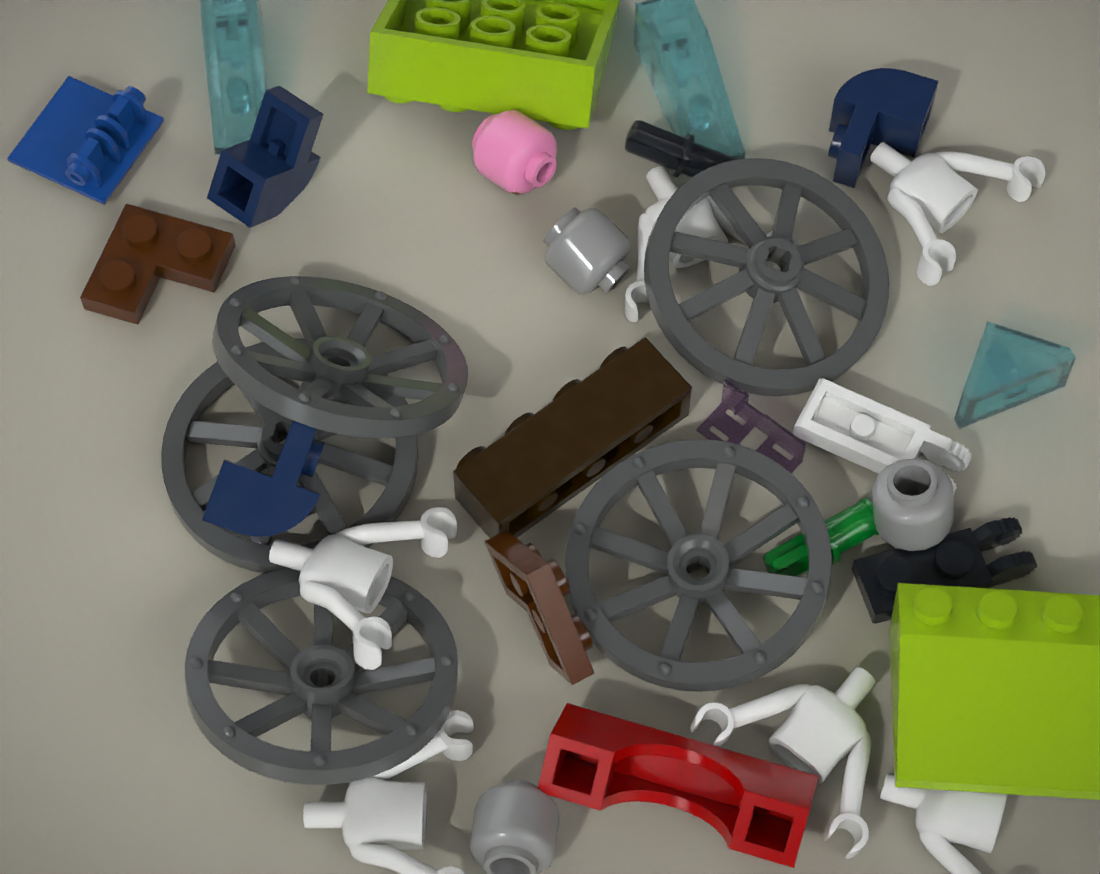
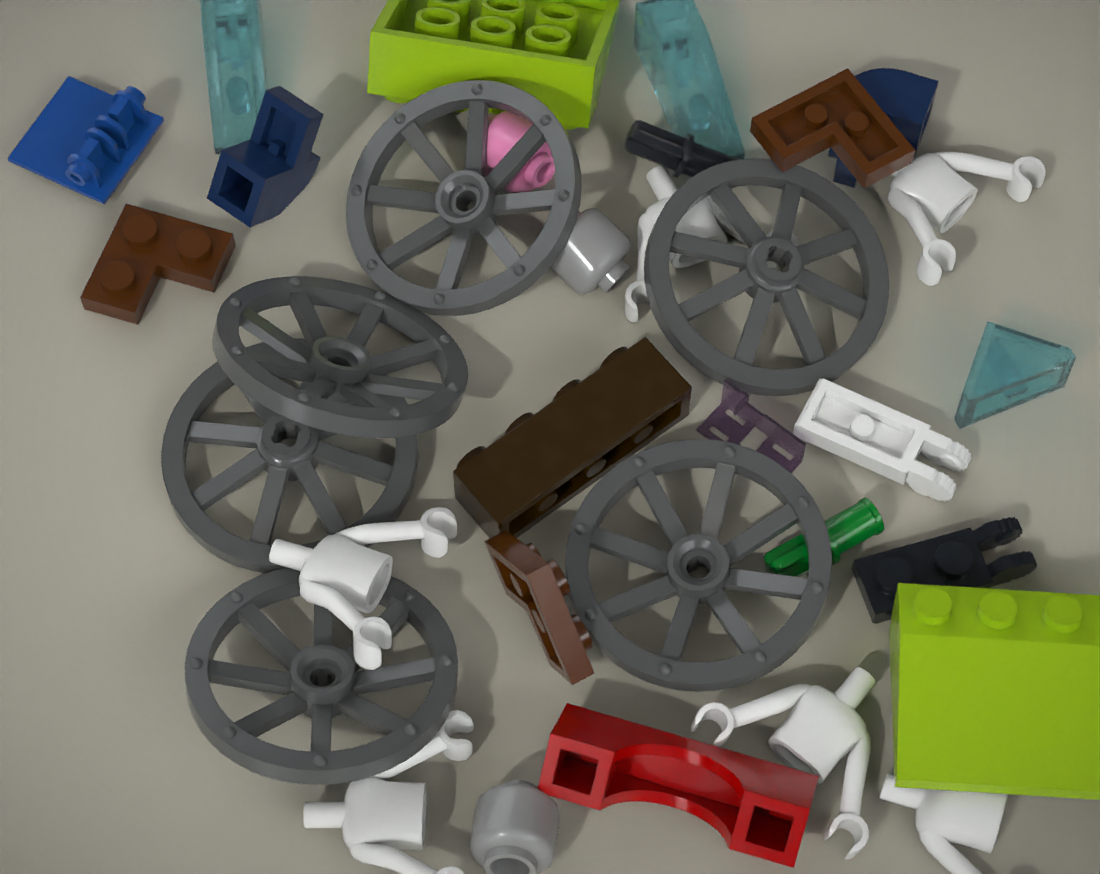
dark blue brick [202,421,325,537] -> none
light grey head [872,458,954,551] -> none
none -> dark grey wheel [346,80,582,316]
none -> reddish brown plate [750,68,915,189]

